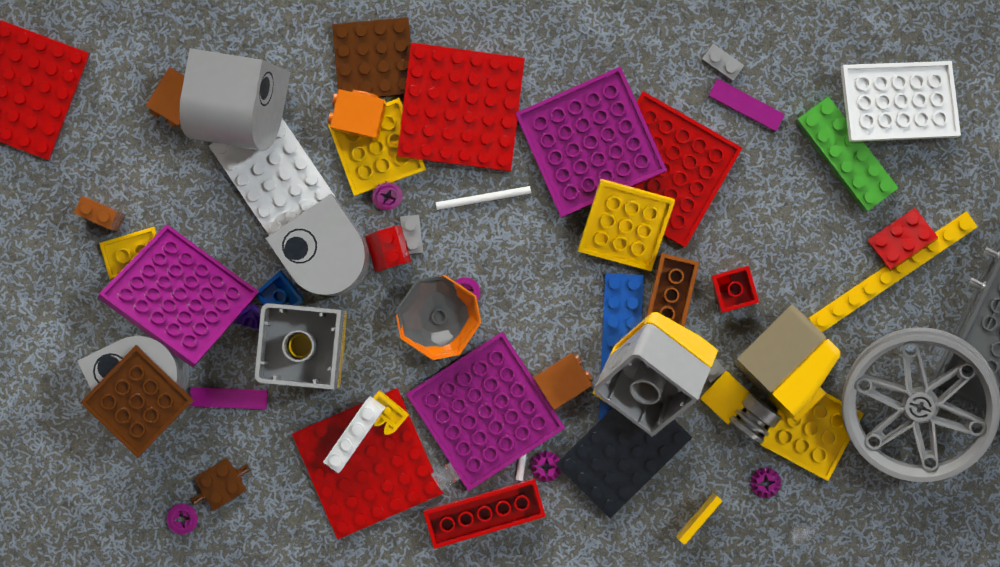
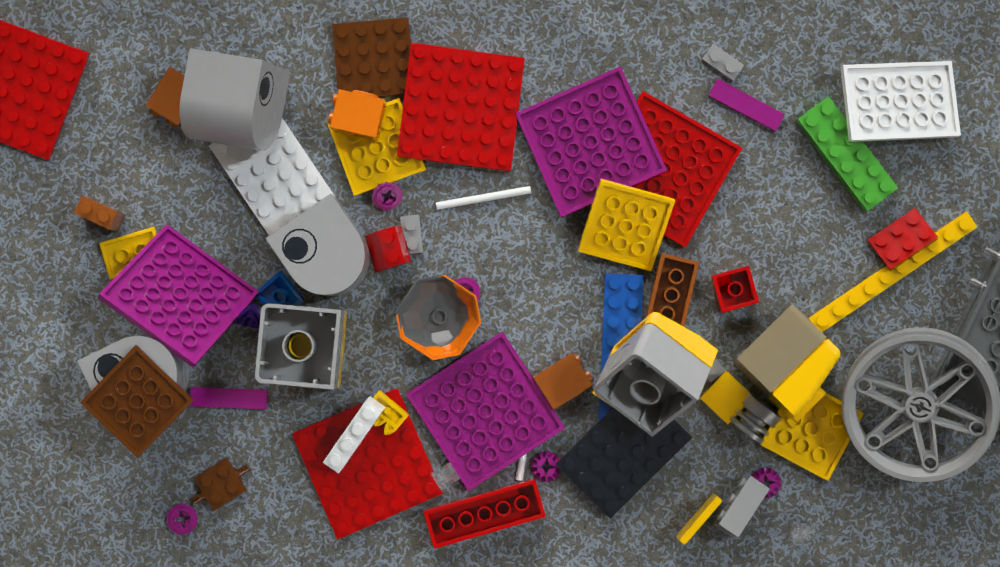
none -> light grey wedge [713,476,770,538]

